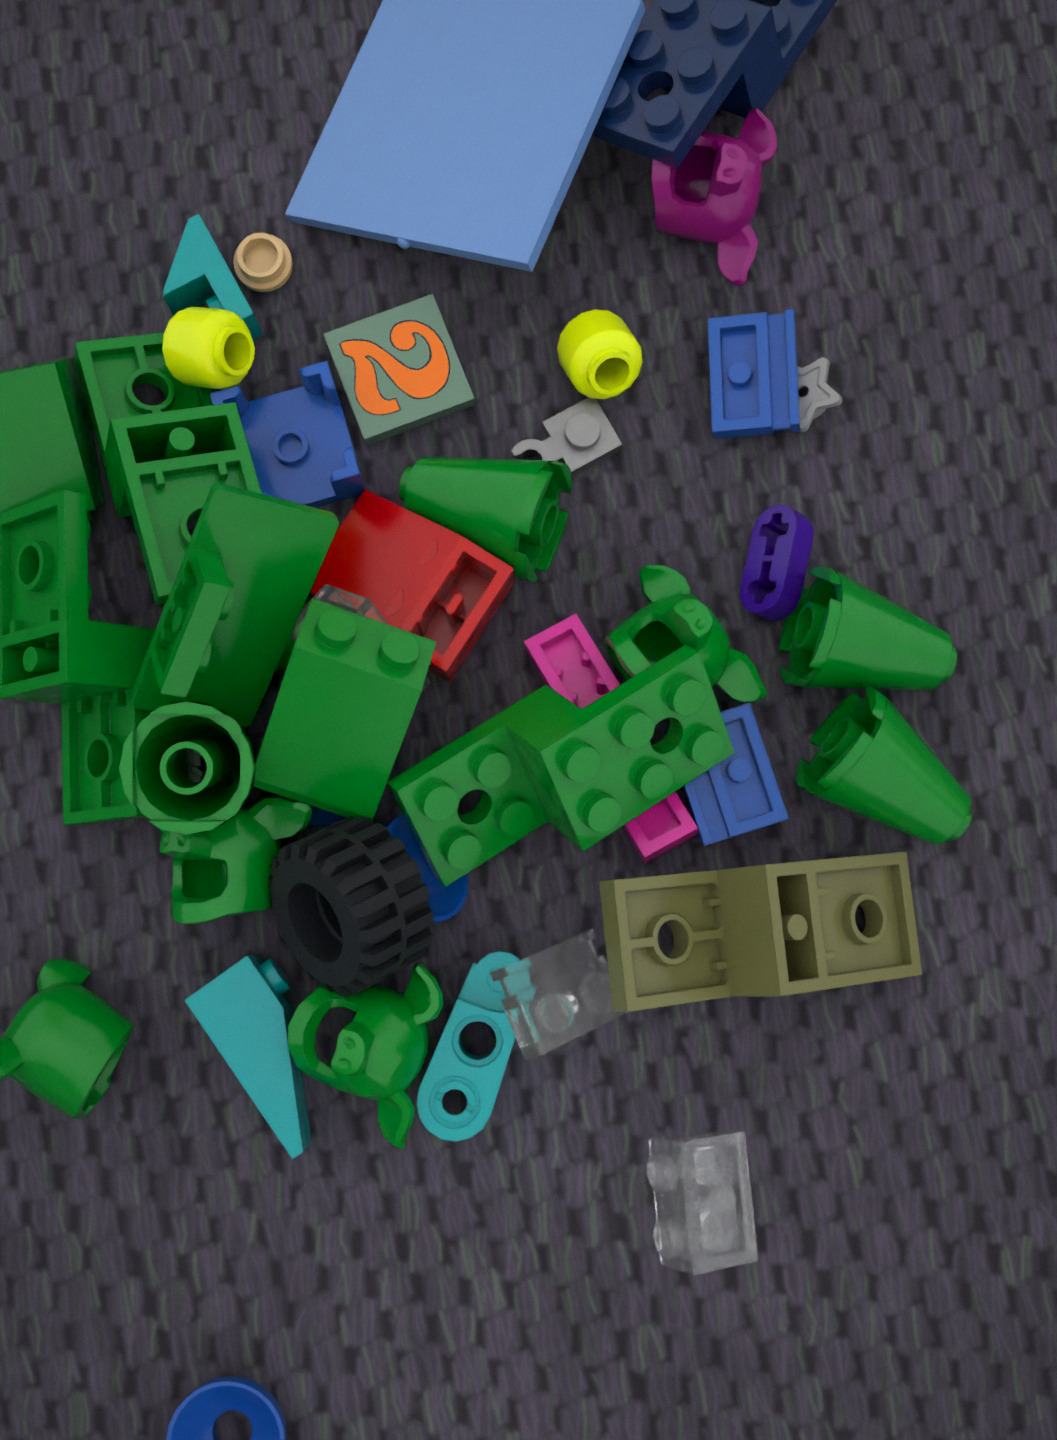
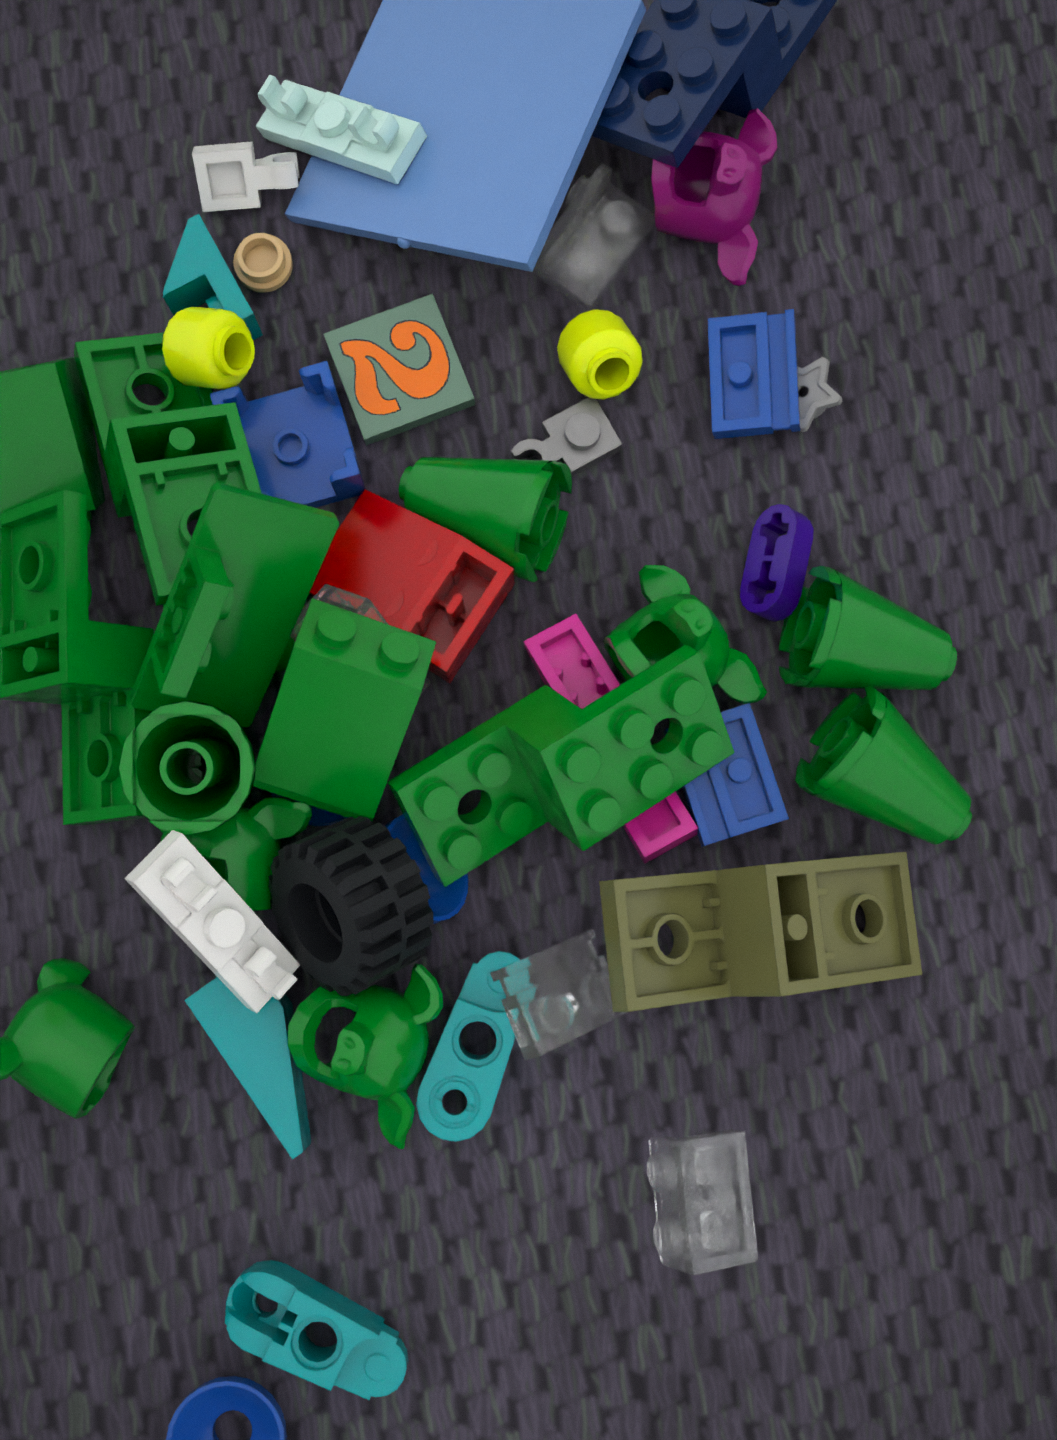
none -> white plate [124,830,300,1013]
none -> white plate [192,142,300,212]
none -> teal piece [225,1260,409,1400]
none -> light aqua plate [256,75,427,185]
none -> clear bracket [534,162,655,311]

